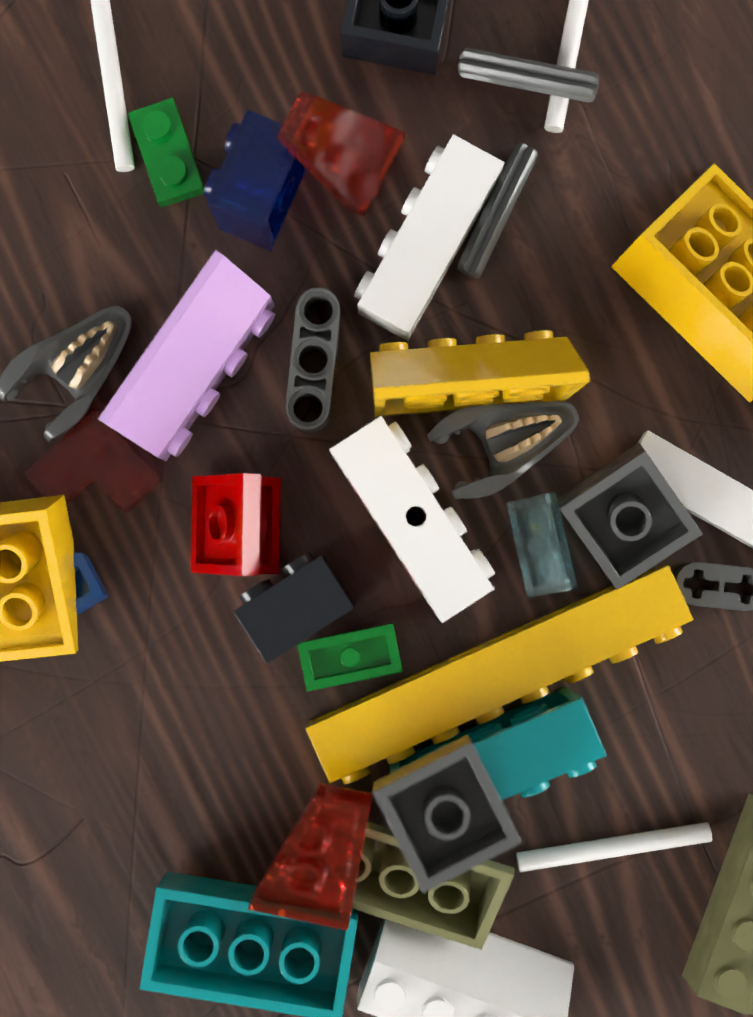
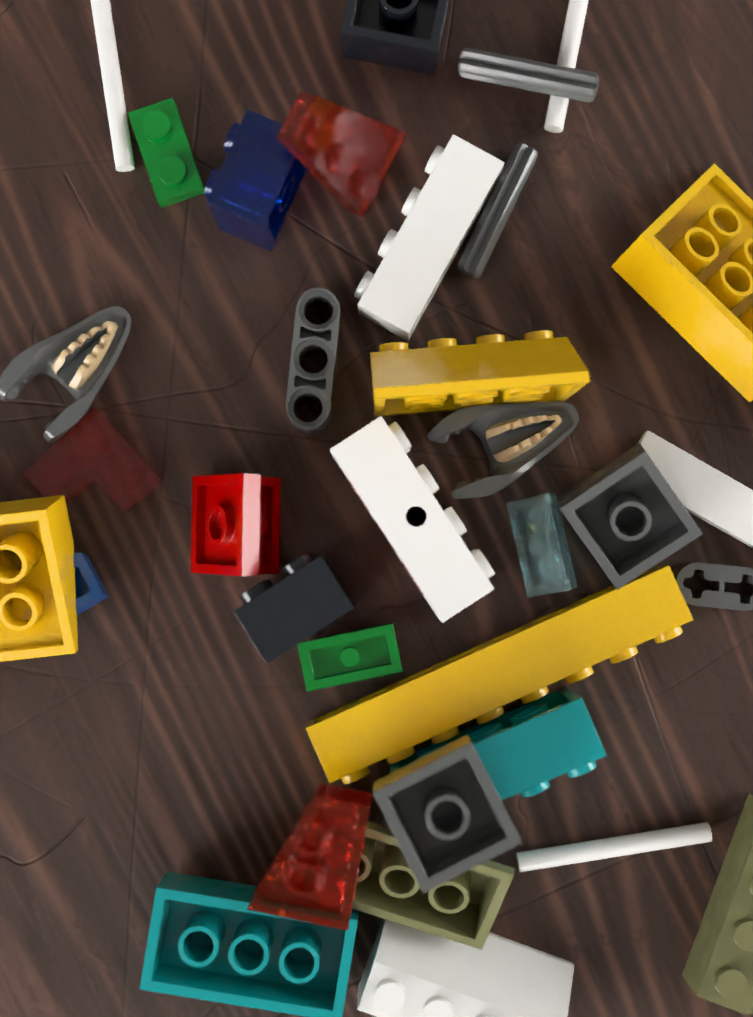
lavender slope [98,250,275,461] -> none

